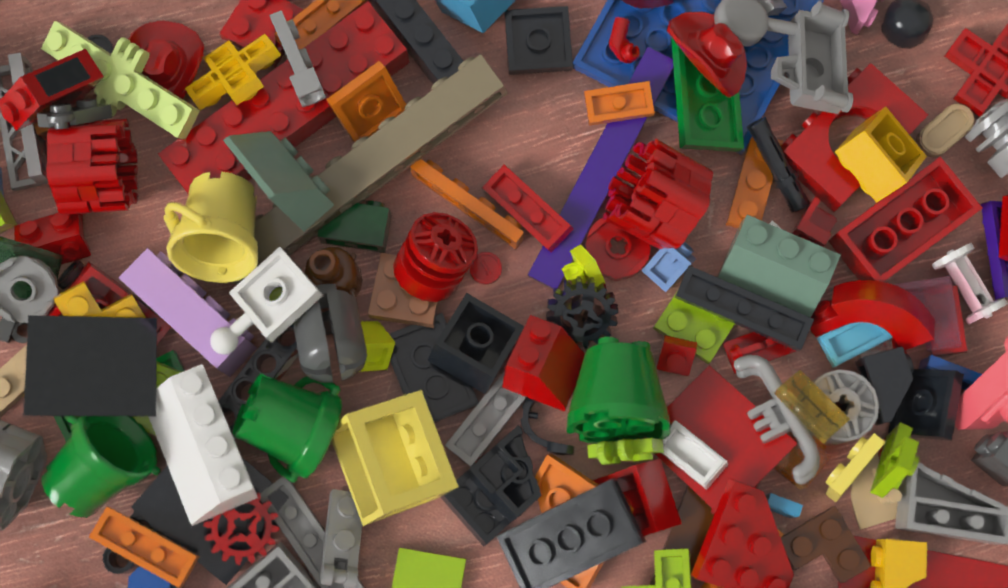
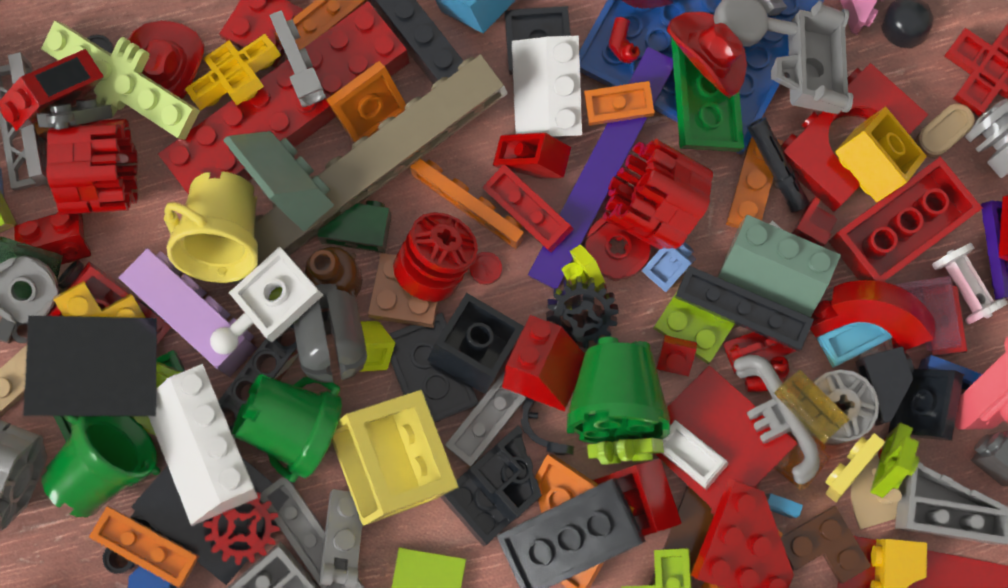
none -> red slope [493,133,572,178]
none -> white slope [512,35,582,137]
none -> red arm [745,356,790,393]

